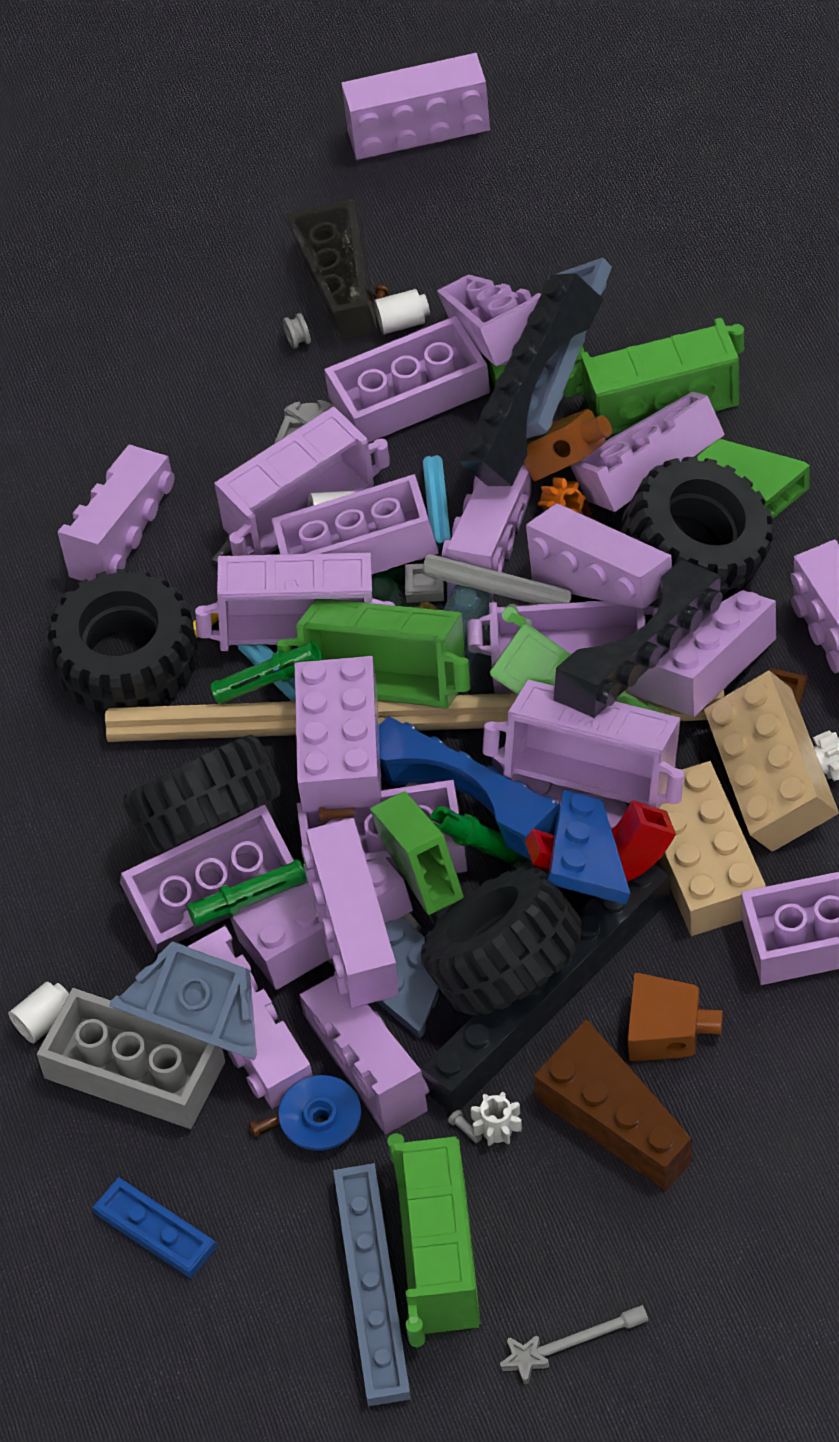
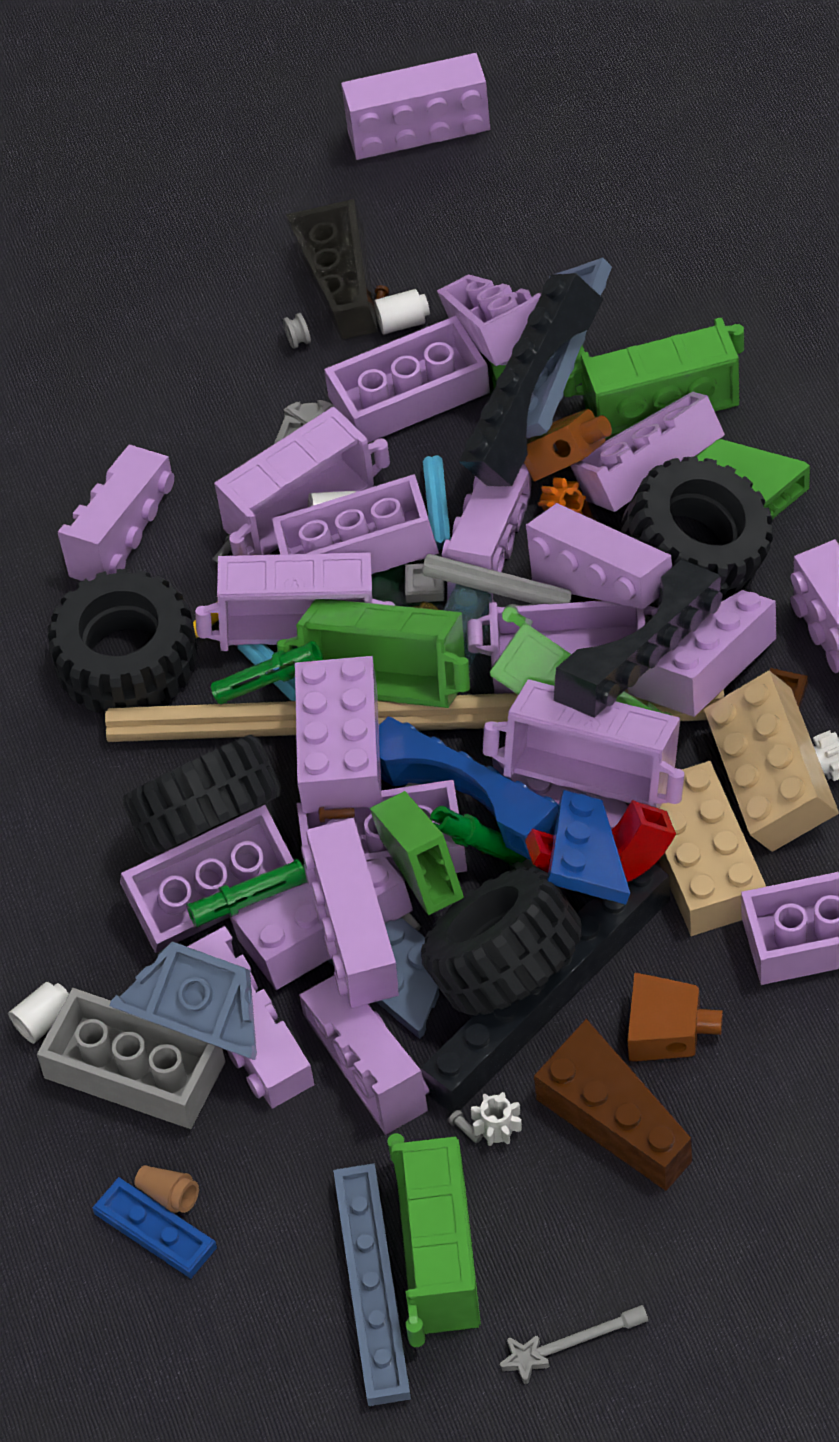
reddish brown piece [249,1114,280,1138] -> none
blue dish [279,1075,361,1151] -> none
none -> medium nougat cone [135,1165,199,1213]

